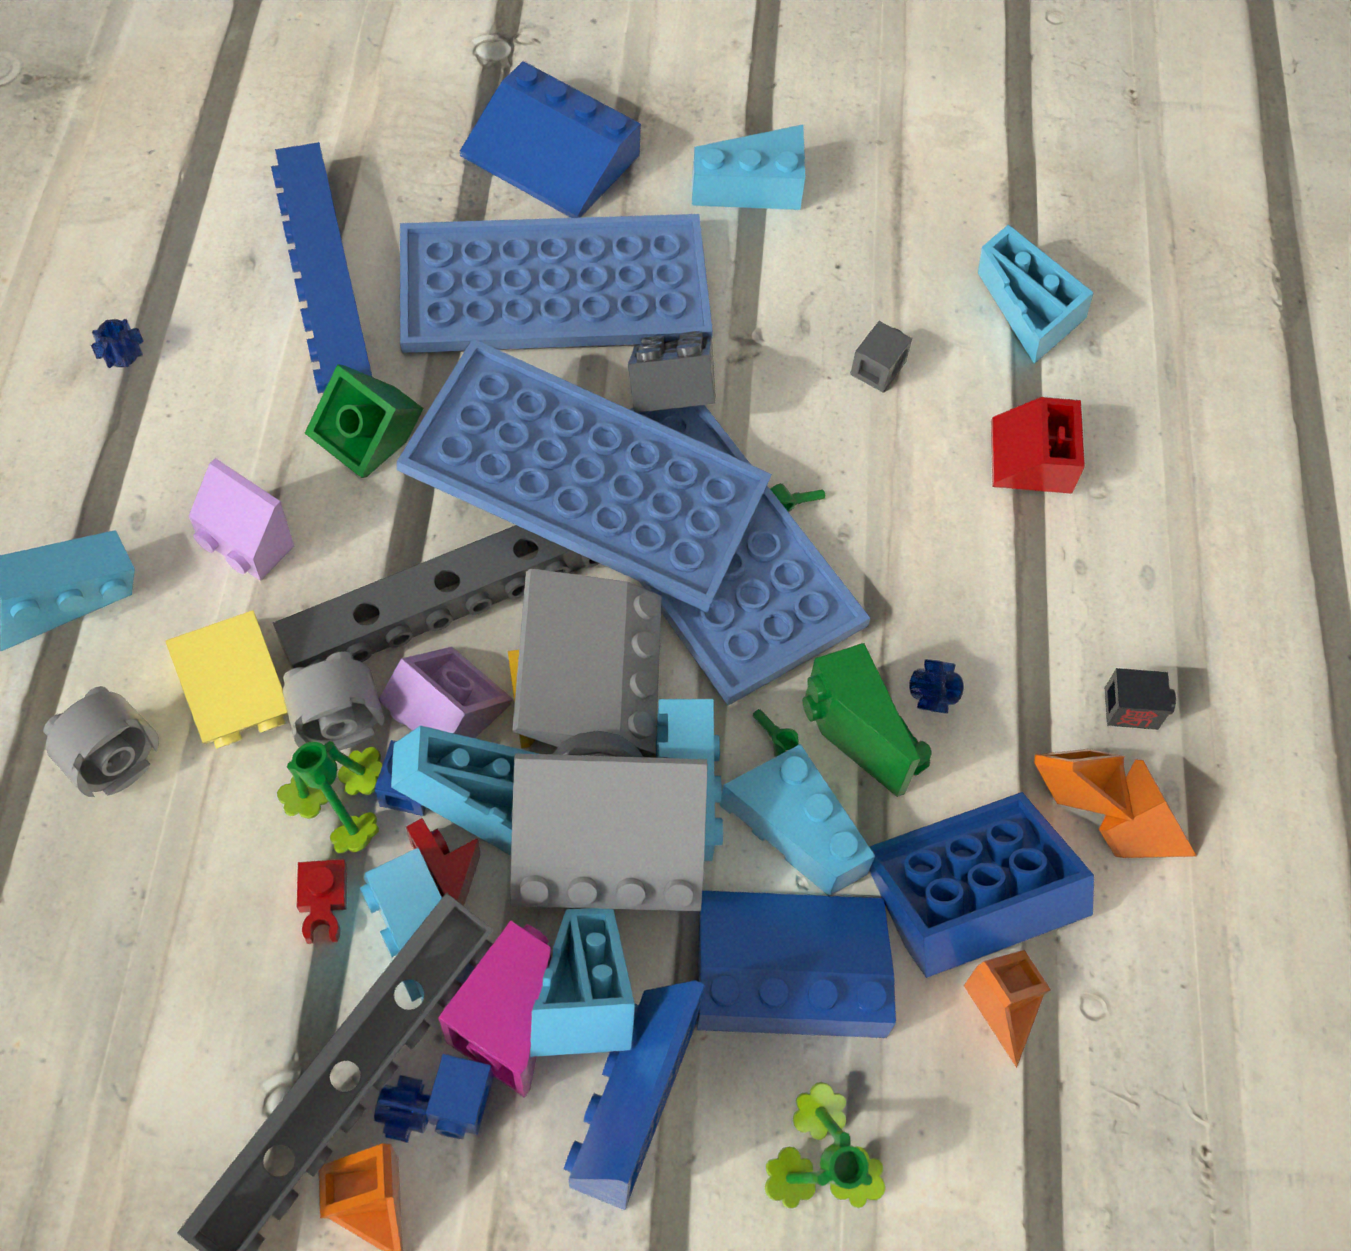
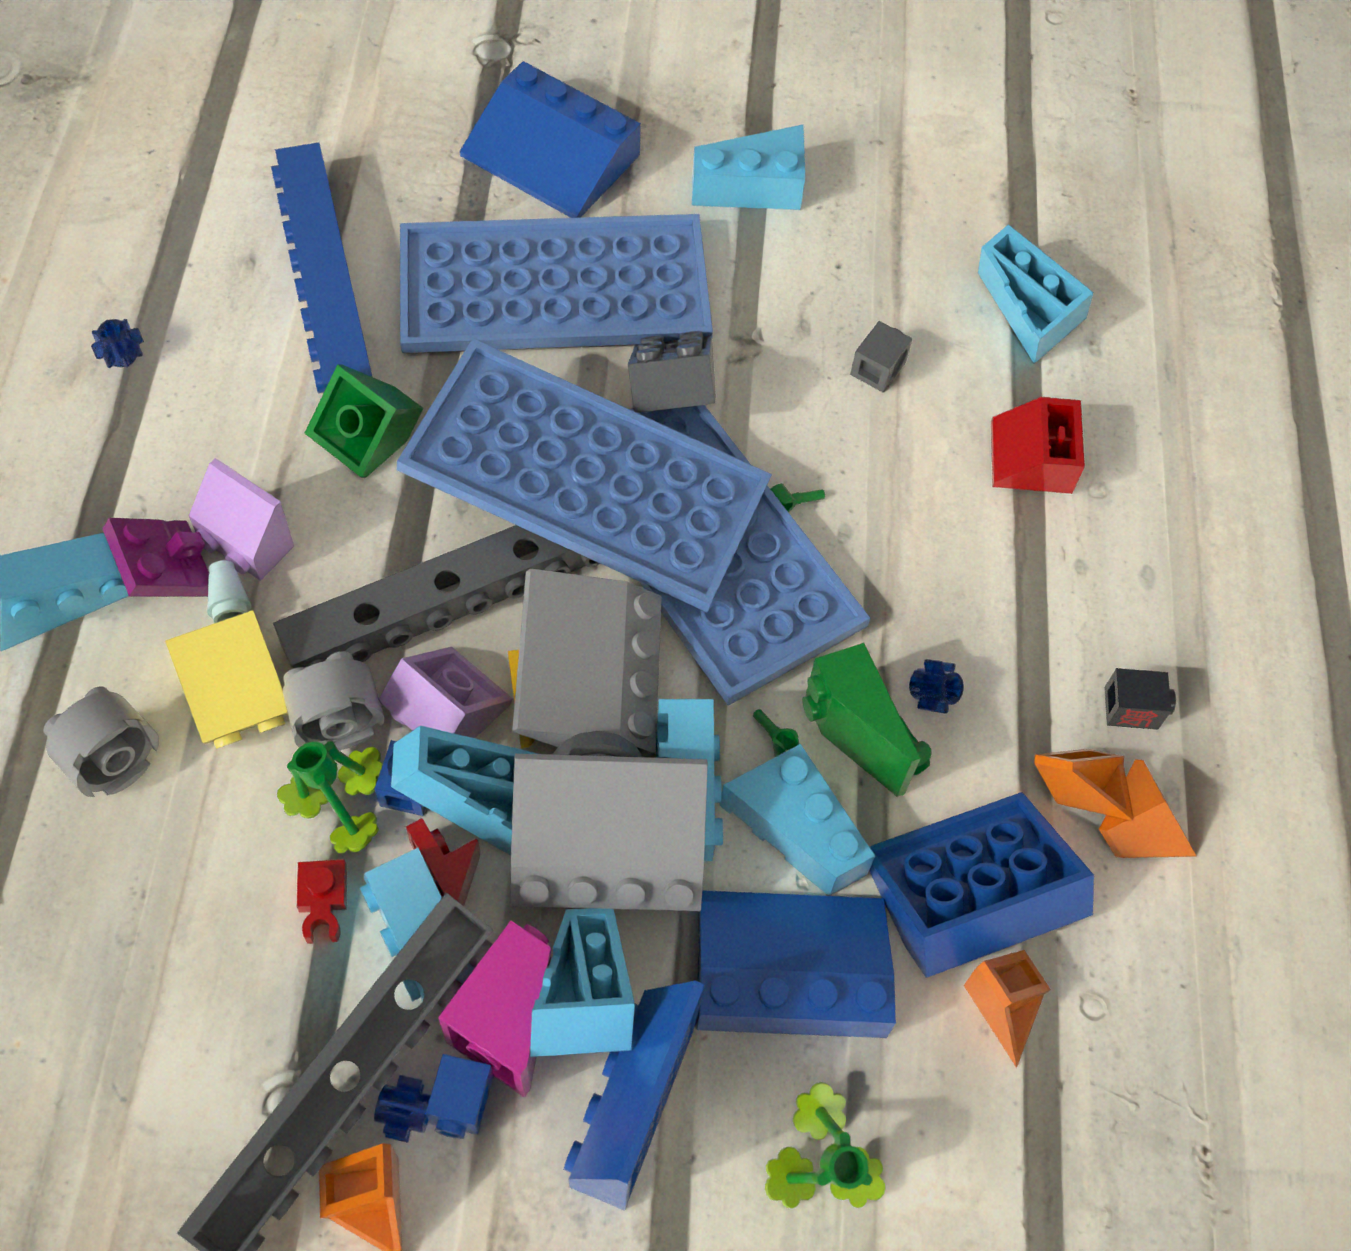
none -> magenta hinge [102,518,209,597]
none -> light aqua cone [207,560,251,623]

